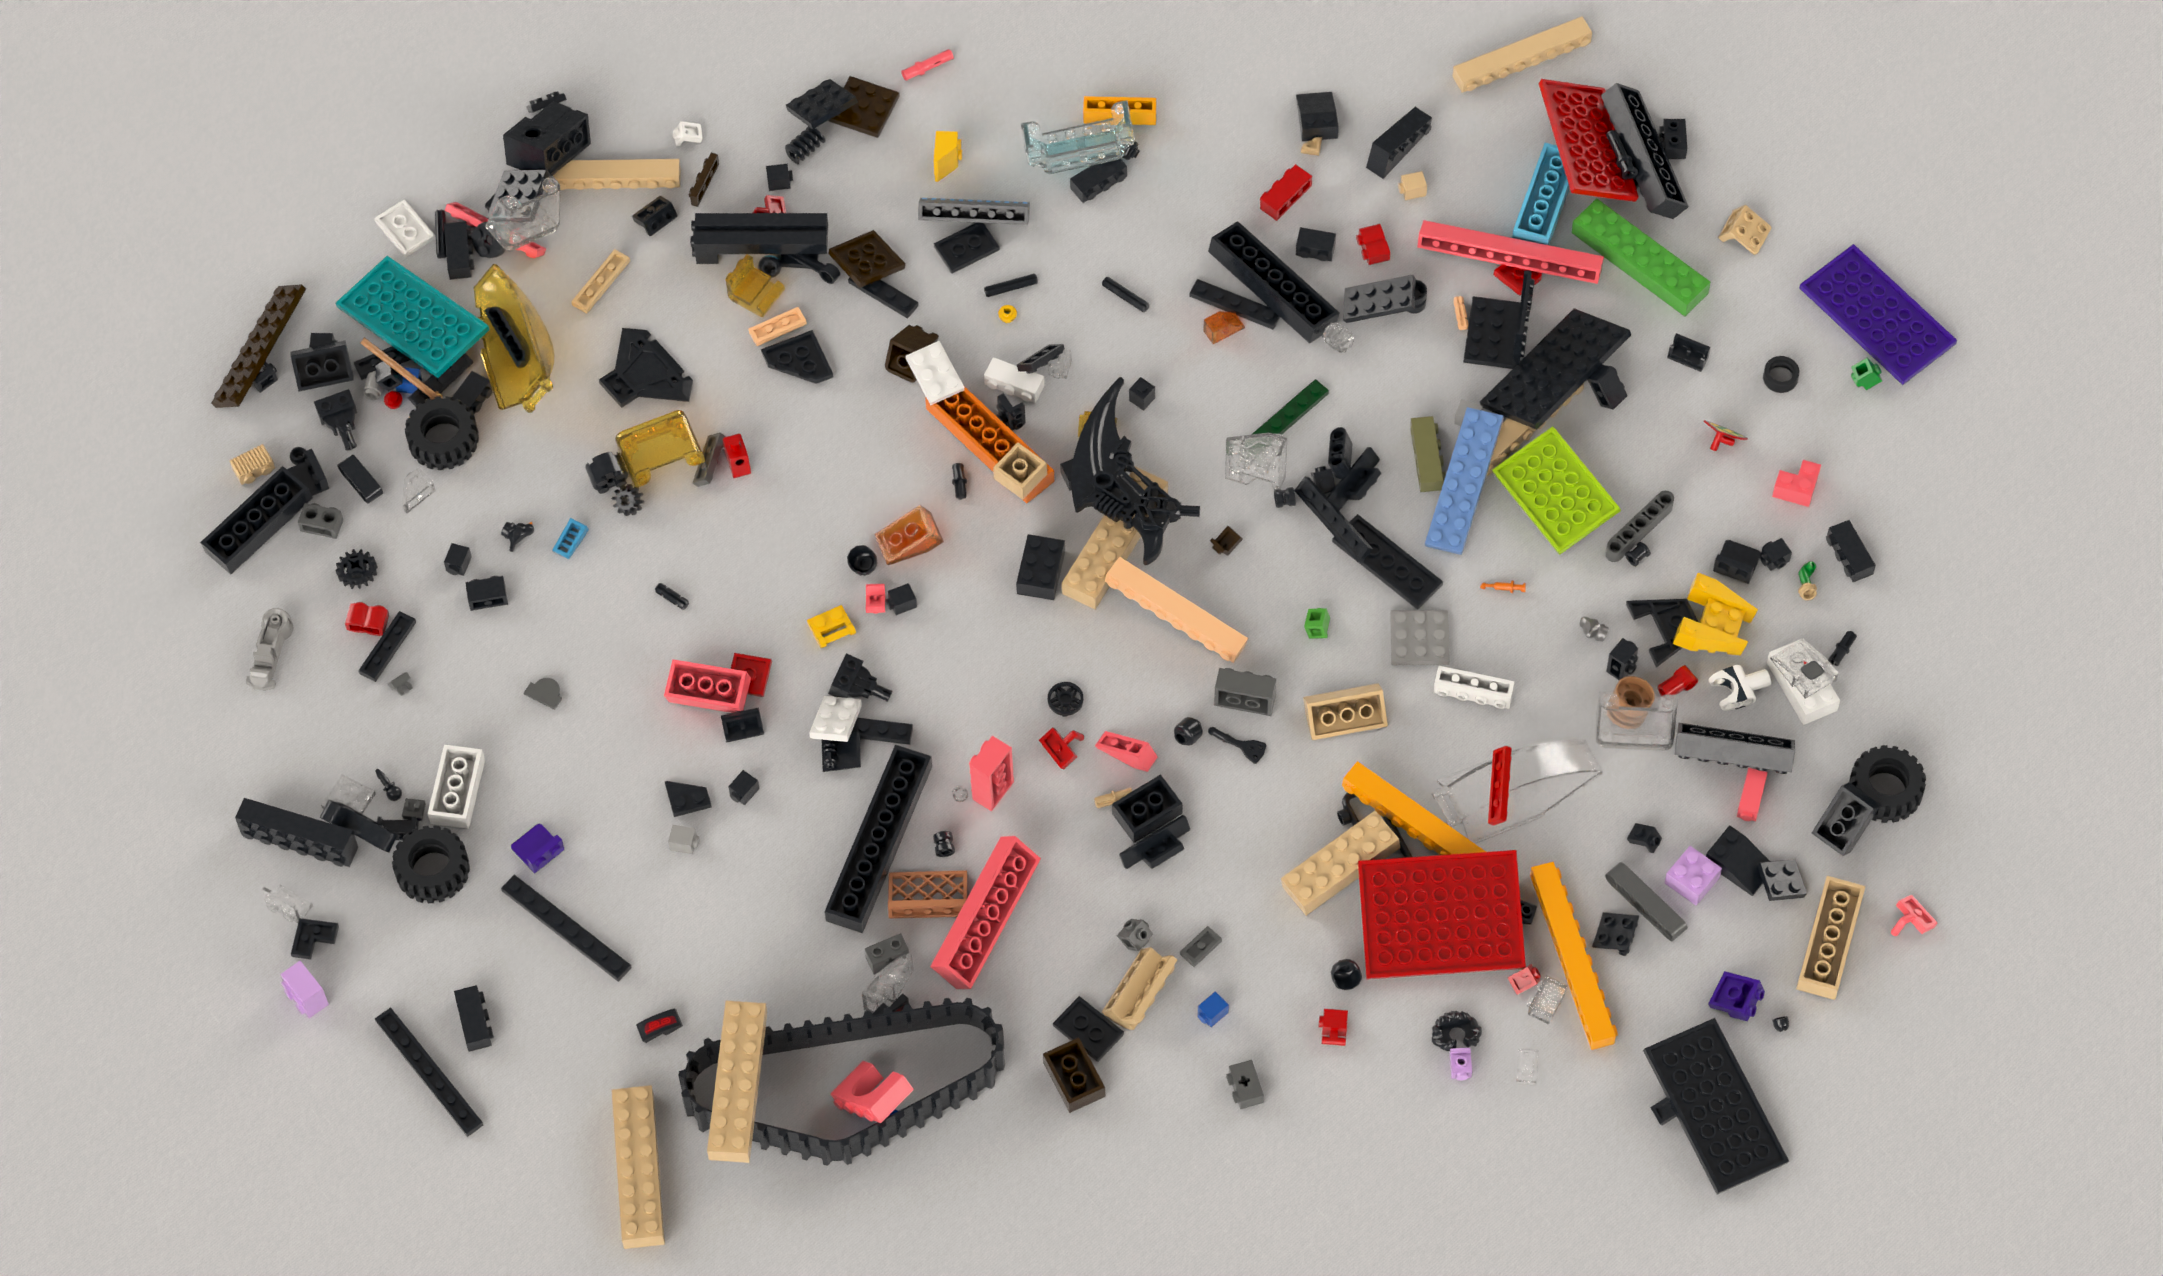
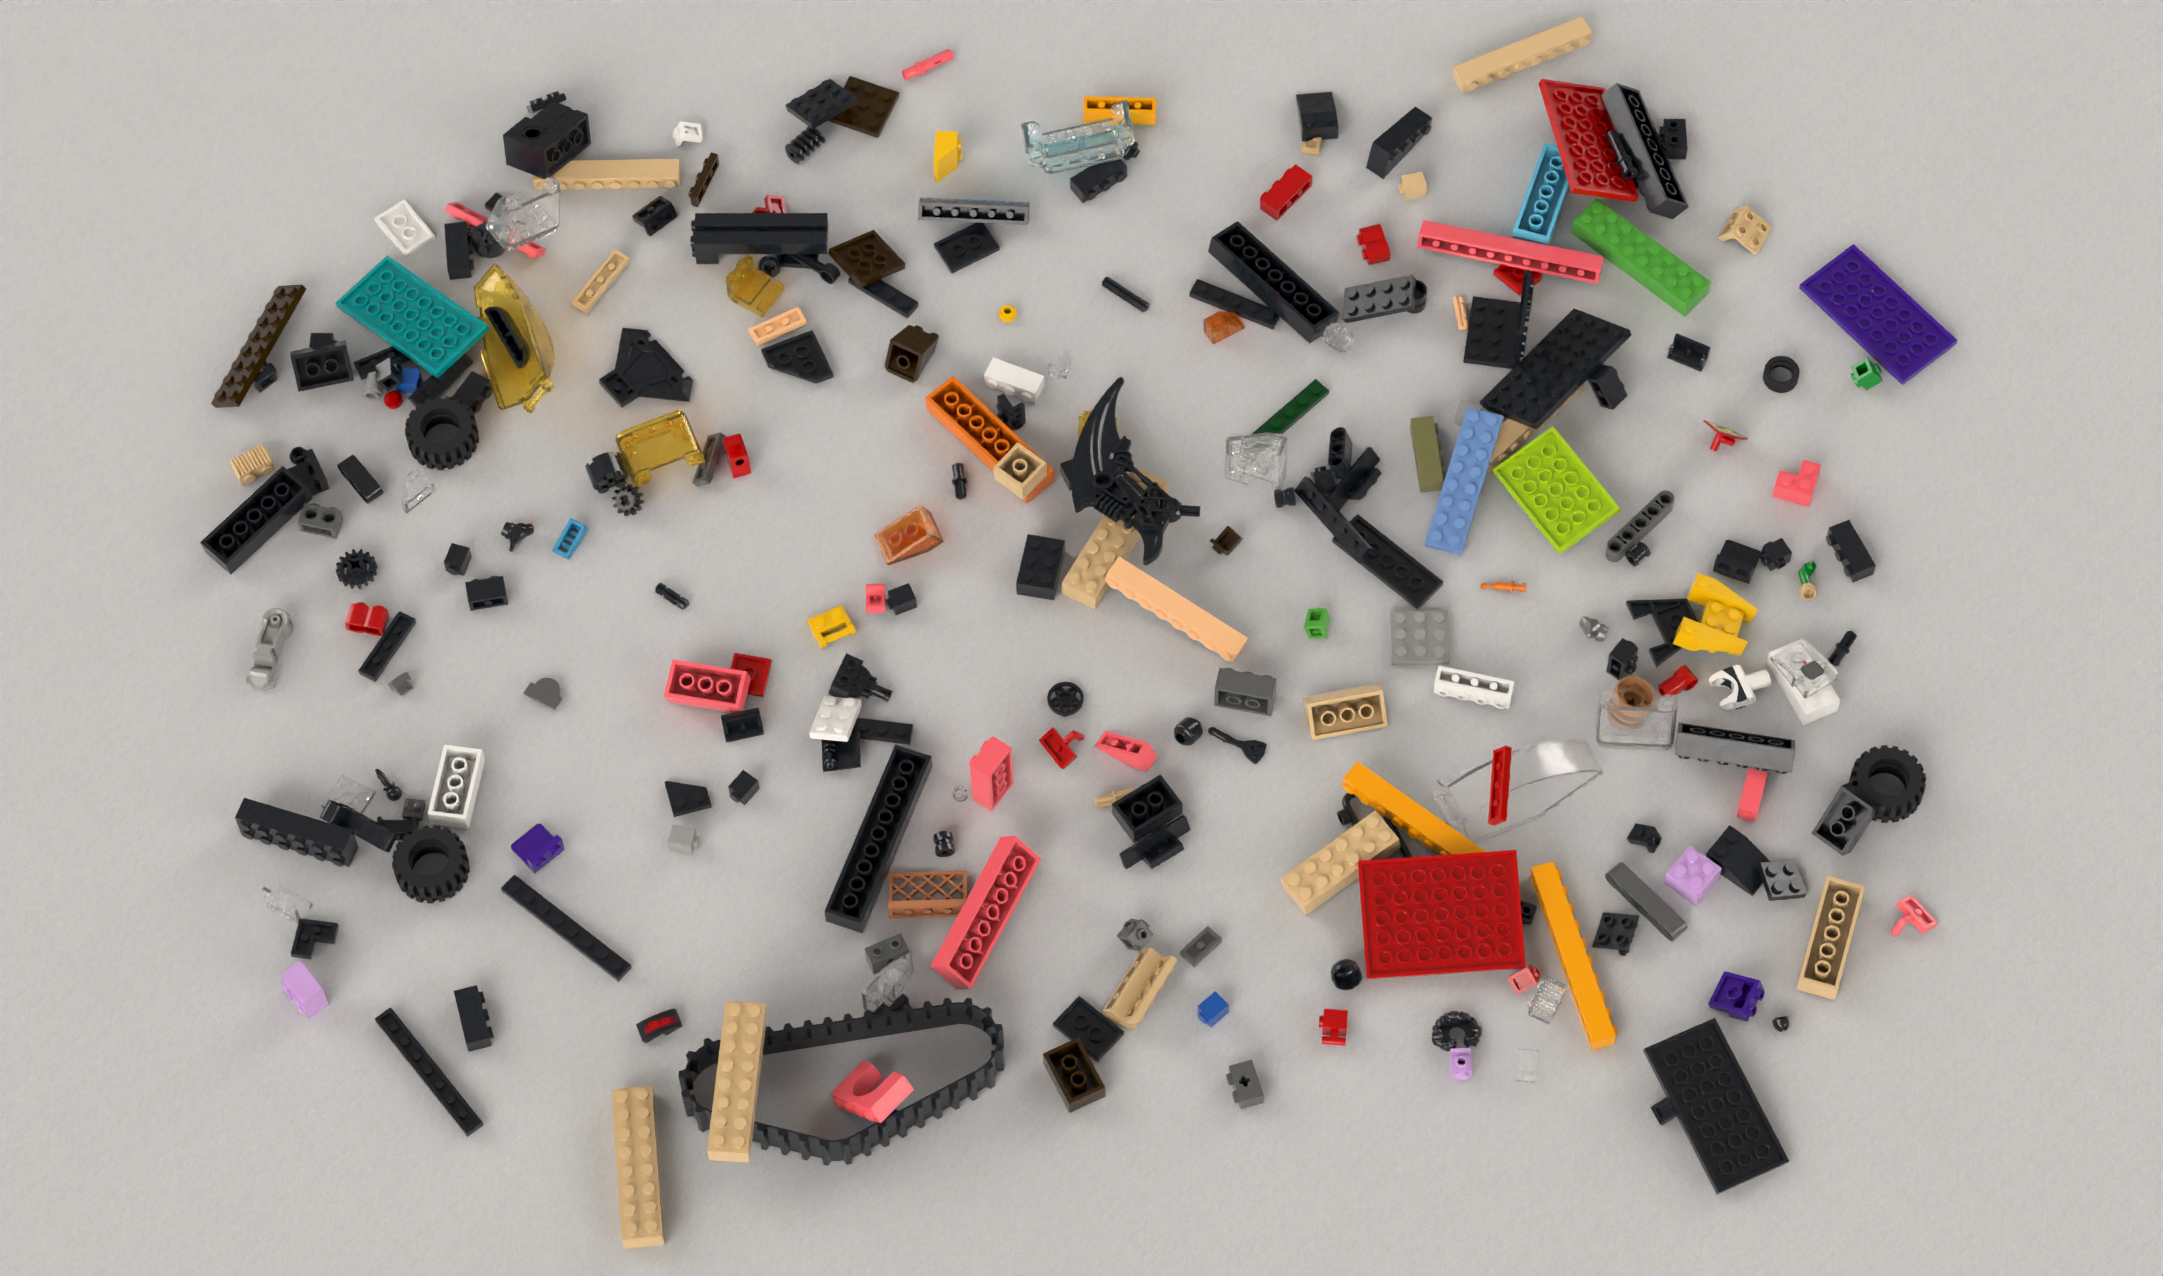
black brick [314,389,357,451] -> none
medium nougat bar [360,337,443,400] -> none
black axle [435,209,446,259] -> none
plate [486,170,550,221] -> none
black brick [766,163,793,191] -> none
black hair [847,545,878,576] -> none
white plate [906,341,965,405] -> none
black axle [984,273,1038,297] -> none
black plate [1017,344,1065,374] -> none
black brick [1129,377,1155,411] -> none
black brick [1296,227,1336,262] -> none

